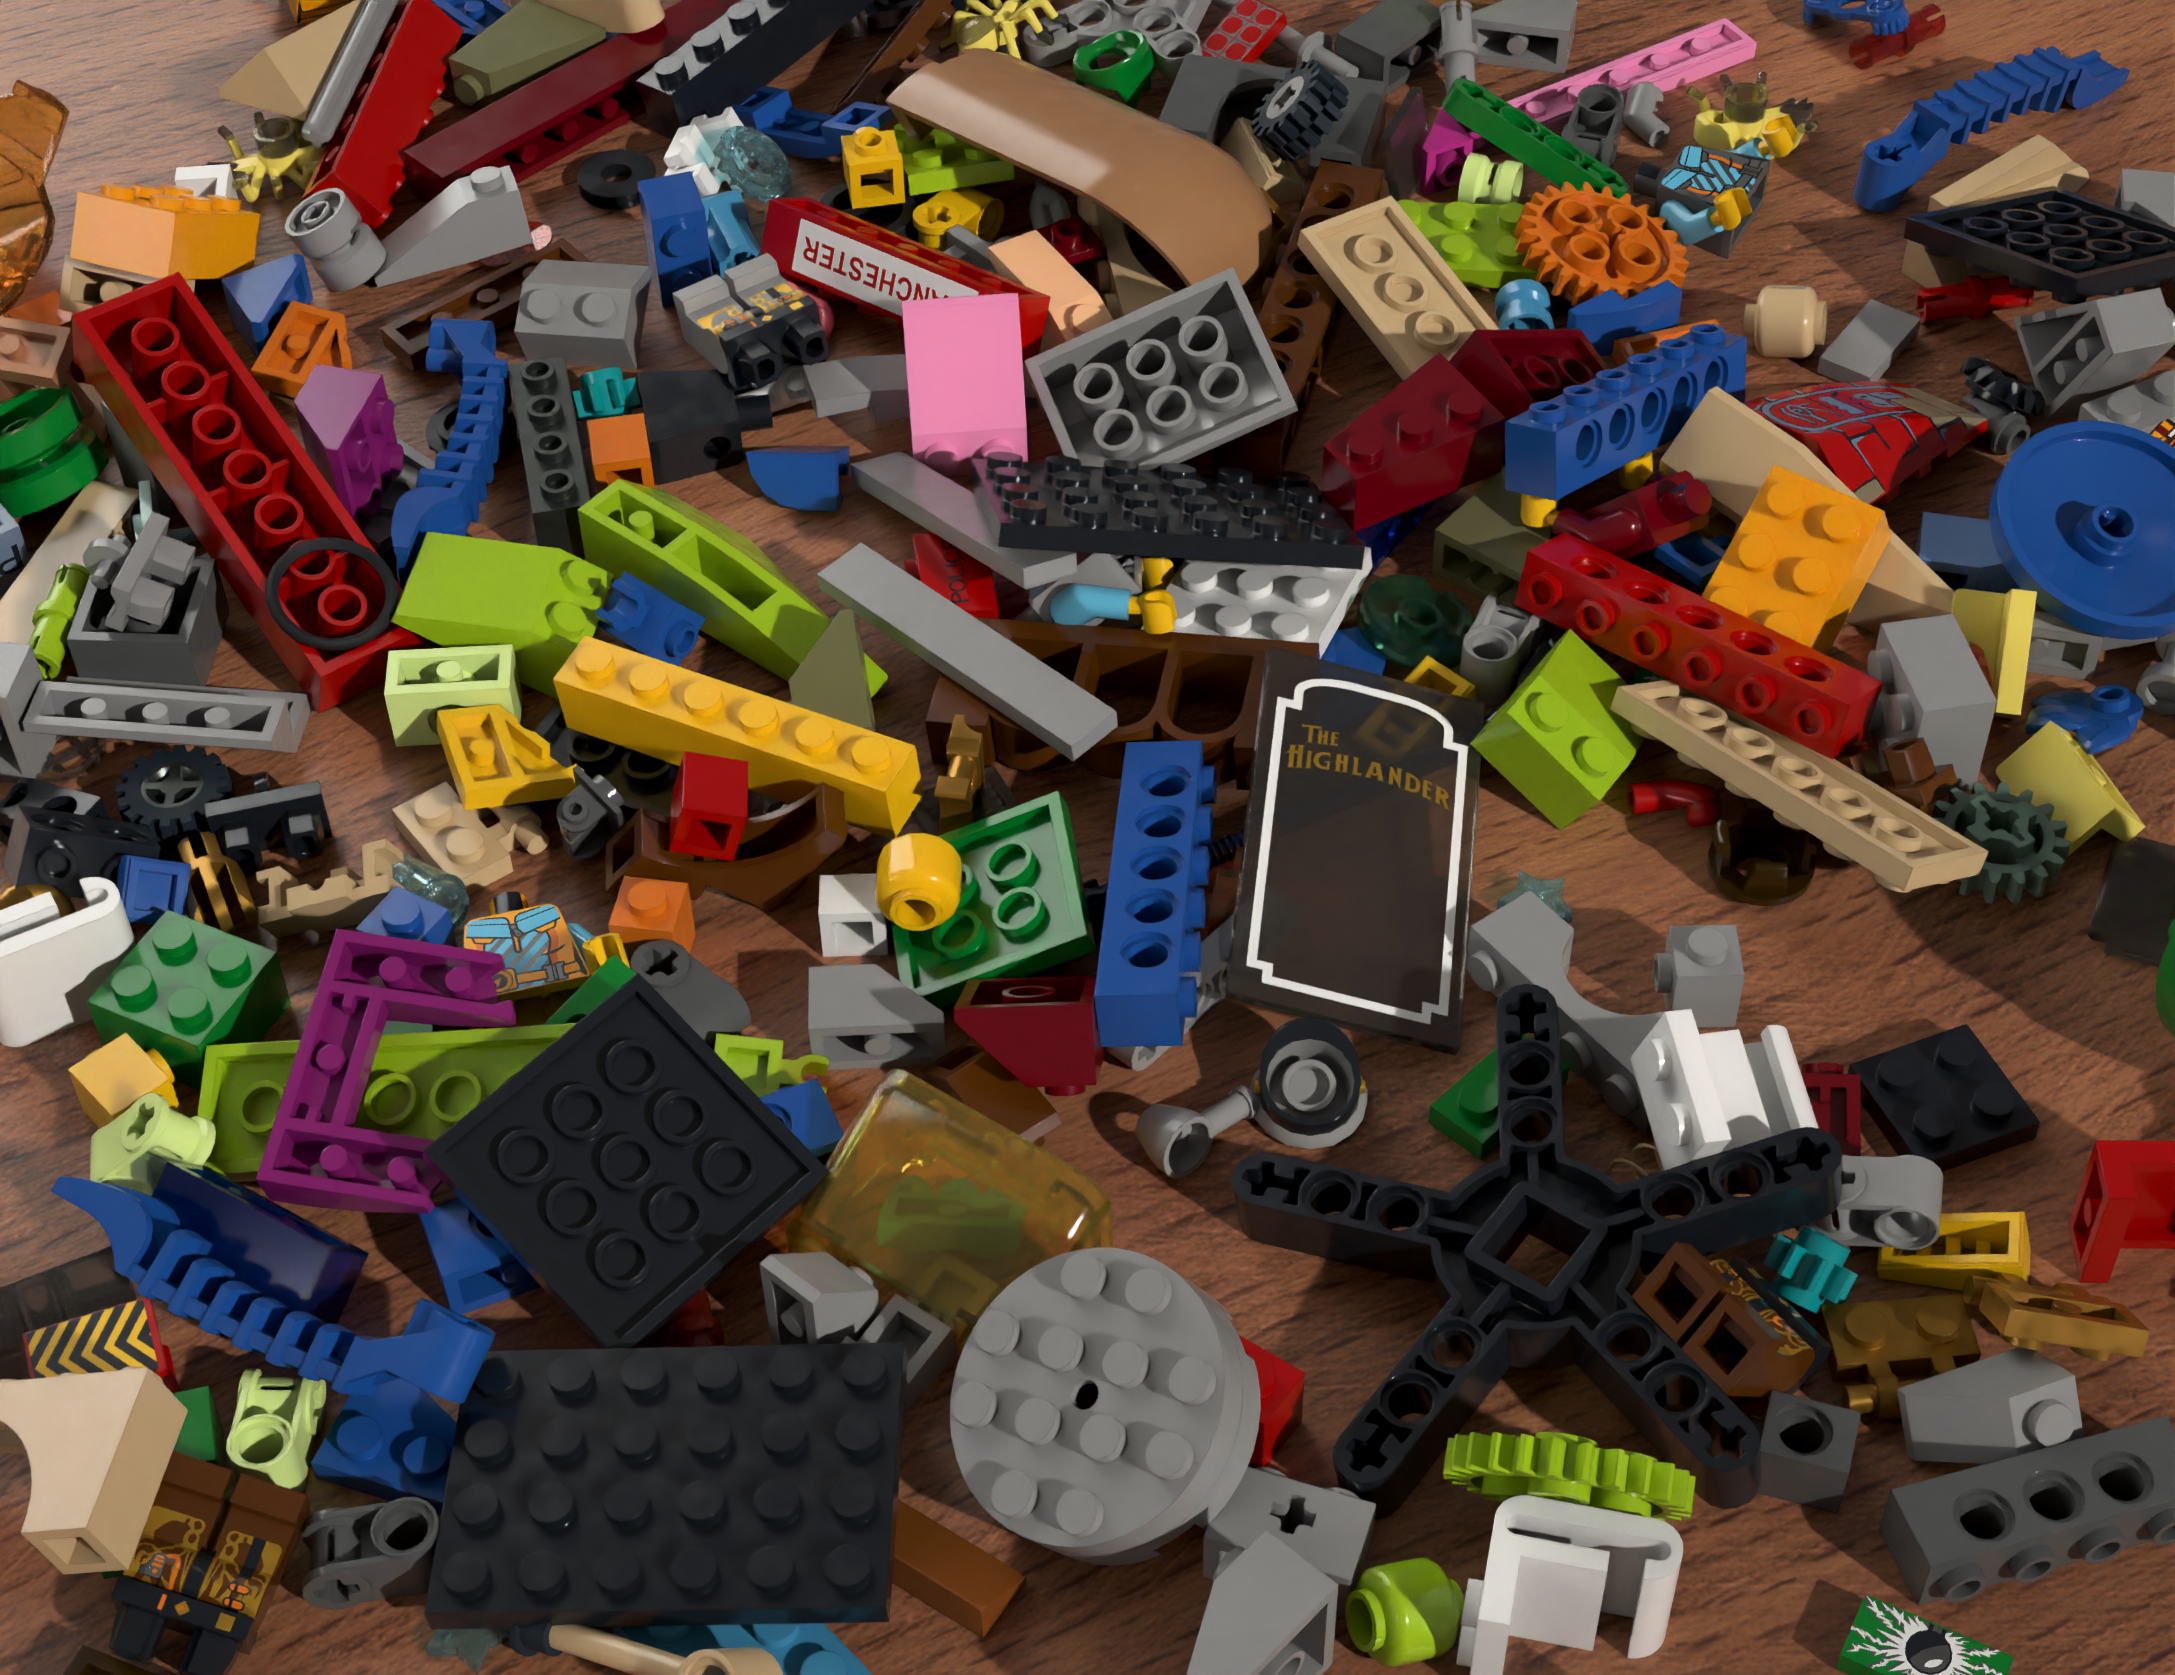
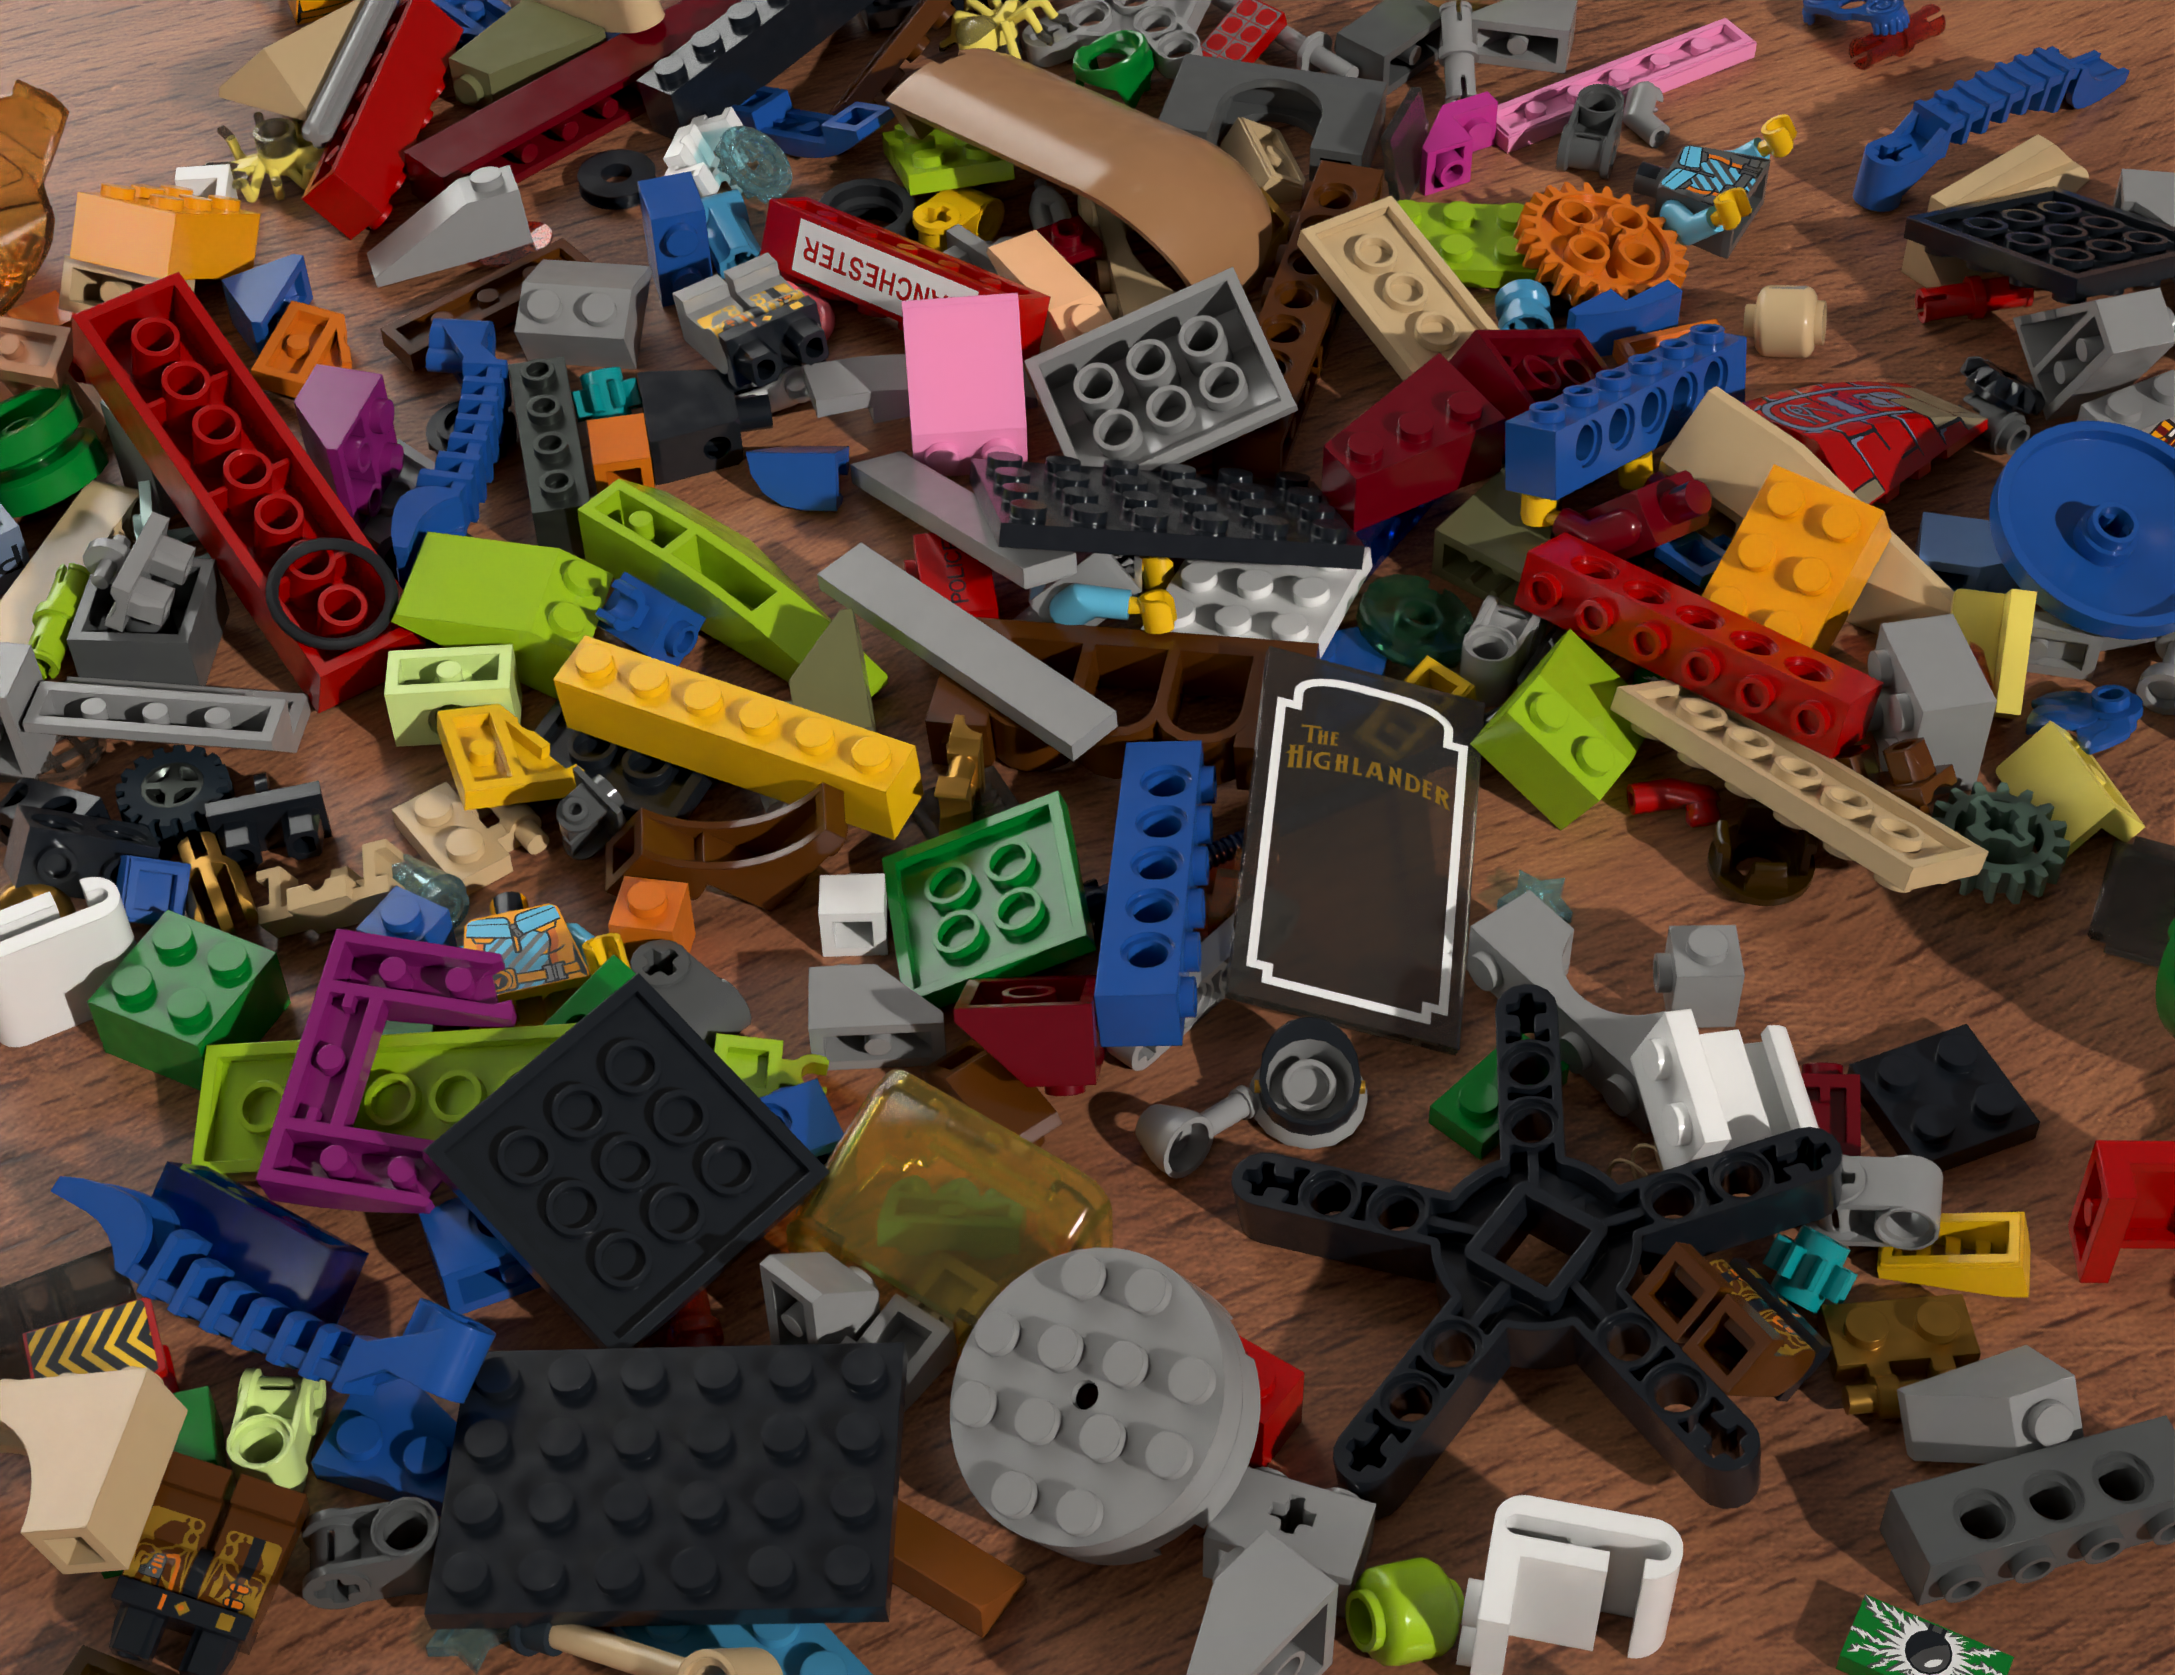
yellow brick [68,1032,183,1128] -> none
yellowish green piece [90,1093,216,1198] -> none
light grey wheel [285,188,387,292] -> none
red brick [669,751,748,861] -> none
yellow brick [841,126,905,209] -> none
yellow head [874,833,962,931] -> none
black wheel [1251,59,1349,162] -> none
green beam [1442,78,1630,199] -> none
lime gear [1443,1432,1696,1522] -> none
yellowish green wheel [1458,152,1524,204] -> none
animal [1685,71,1818,160] -> none
dark grey brick [1750,1390,1861,1514] -> none
light grey tile [1817,299,1921,382] -> none
pearl gold plate [1963,1272,2150,1361] -> none

